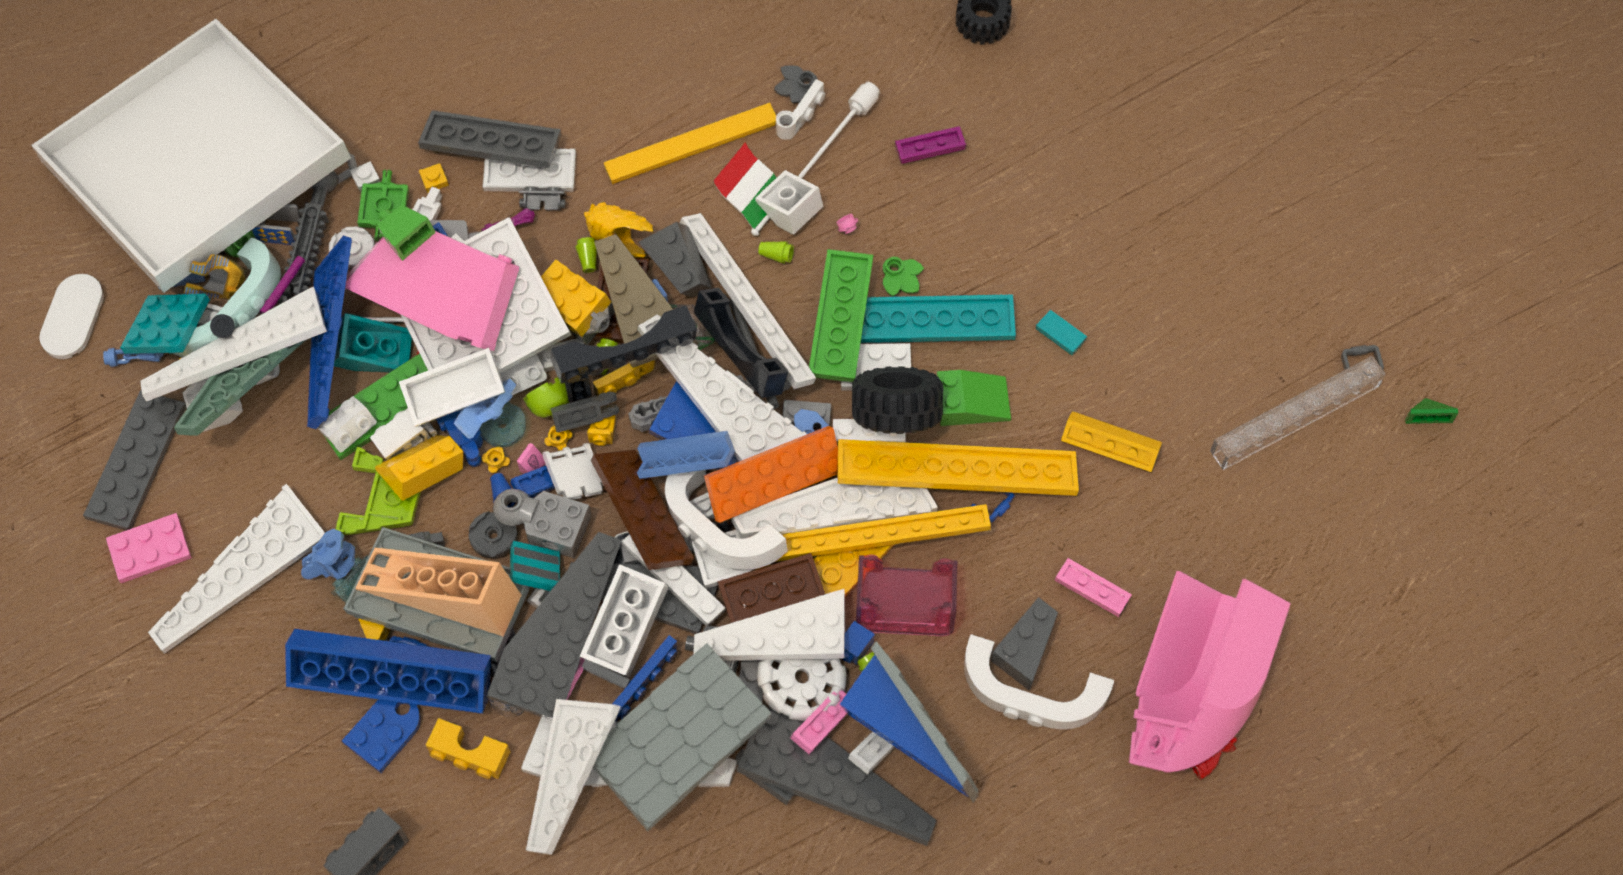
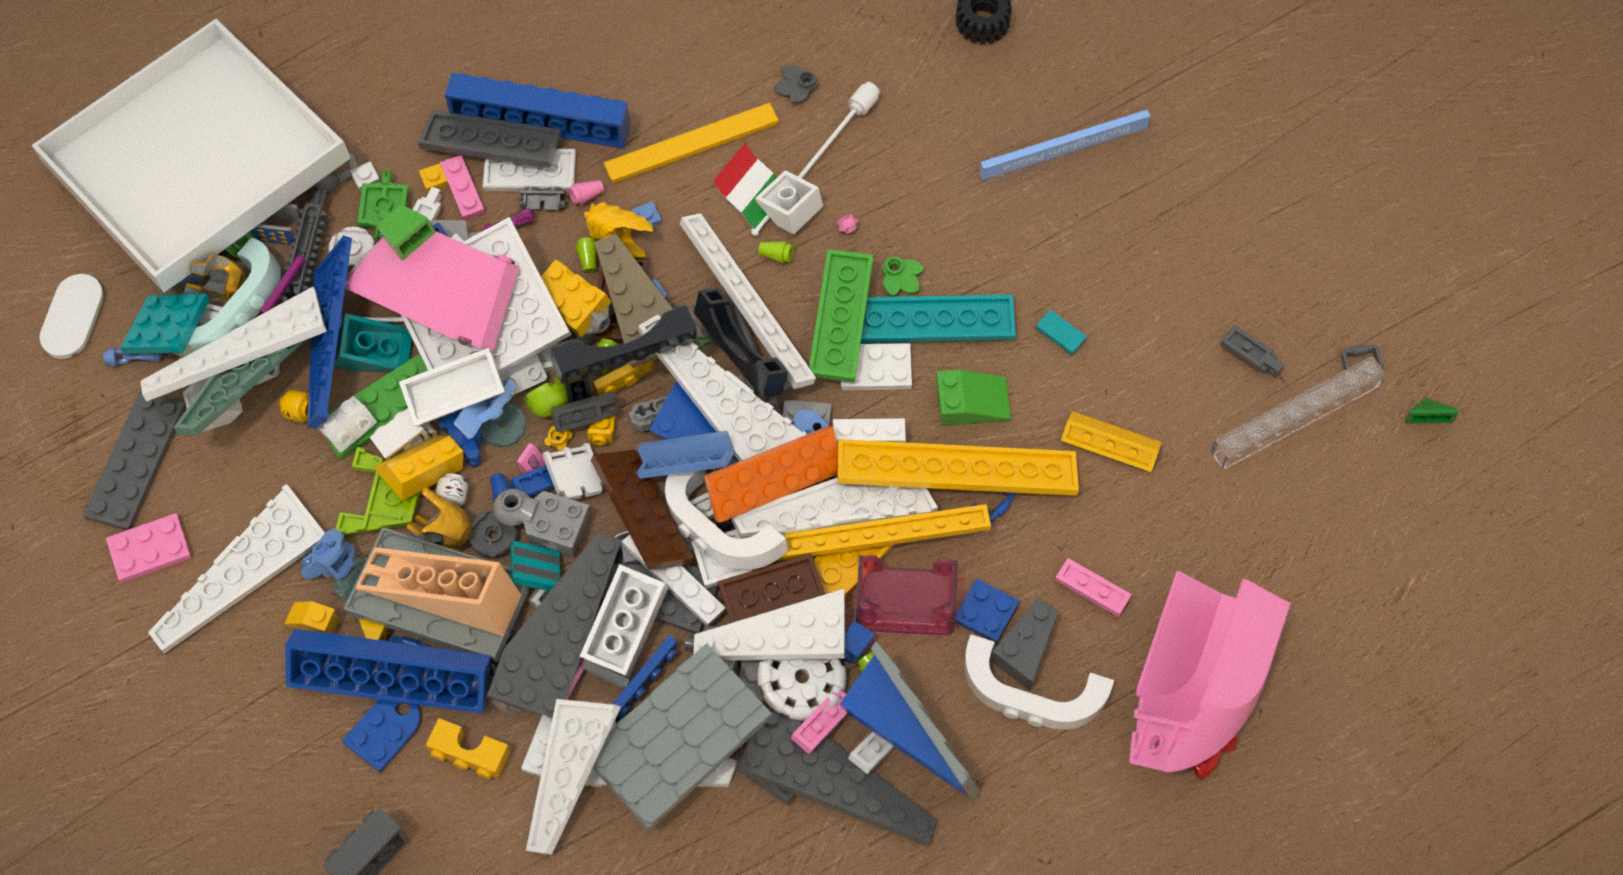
black tile [210,314,235,338] -> none
yellow plate [482,447,510,473] -> none
dark grey wedge [639,222,712,298] -> none
white plate [776,79,825,140] -> none
black tyre [852,366,943,434] -> none
magenta plate [895,126,966,164] -> none
none -> yellow head [279,390,309,423]
none -> yellow slope [284,601,340,634]
none -> pearl gold piece [406,488,472,551]
none -> white head [435,473,468,507]
none -> bright pink plate [440,155,485,221]
none -> blue brick [445,73,630,149]
none -> bright pink cone [568,179,604,205]
none -> medium blue plate [632,201,662,232]
none -> blue plate [953,578,1020,644]
none -> light blue tile [979,110,1150,180]
none -> dark grey hinge [1220,325,1284,378]

